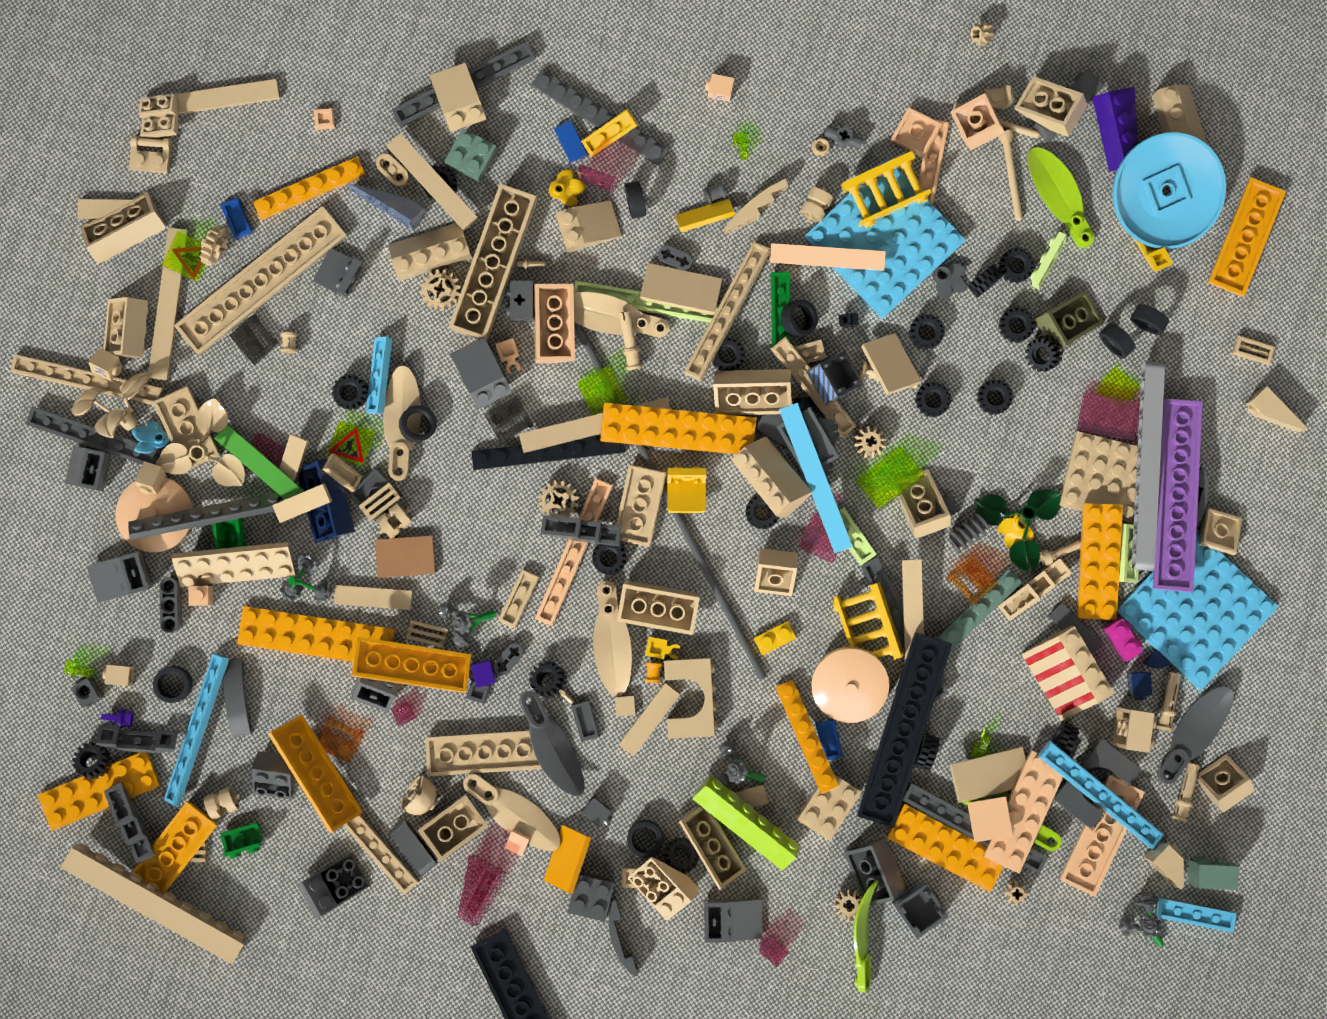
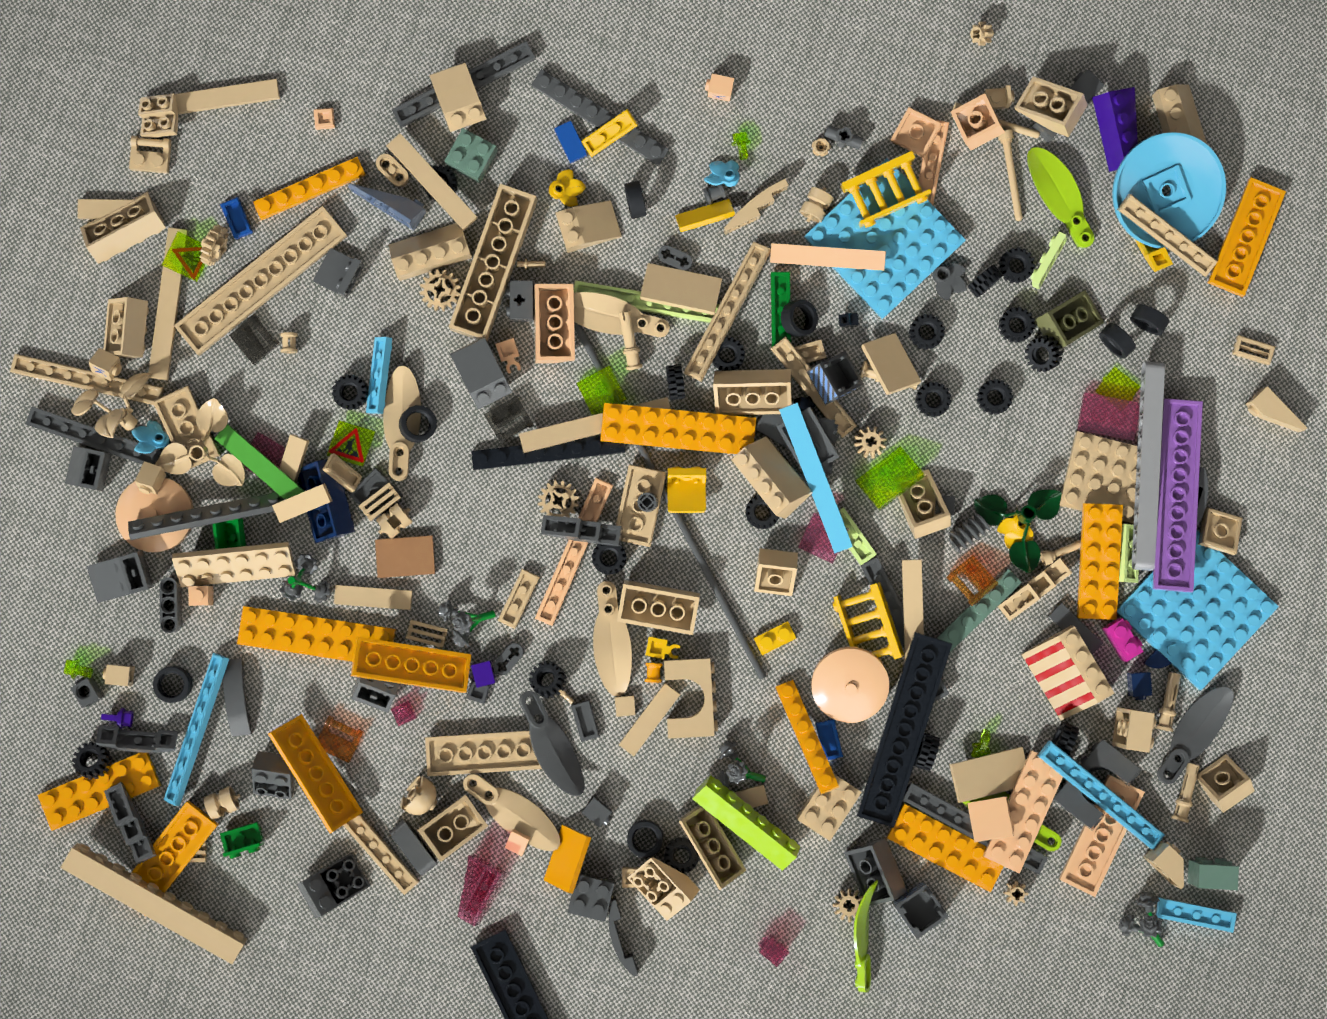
clear pink tile [577,164,617,192] -> none
dark grey slope [704,899,763,943] -> none
none -> dark grey wheel [637,493,658,512]
none -> black tyre [666,364,685,400]
none -> medium azure plate [704,160,740,187]
none -> tan tile [1117,194,1218,277]

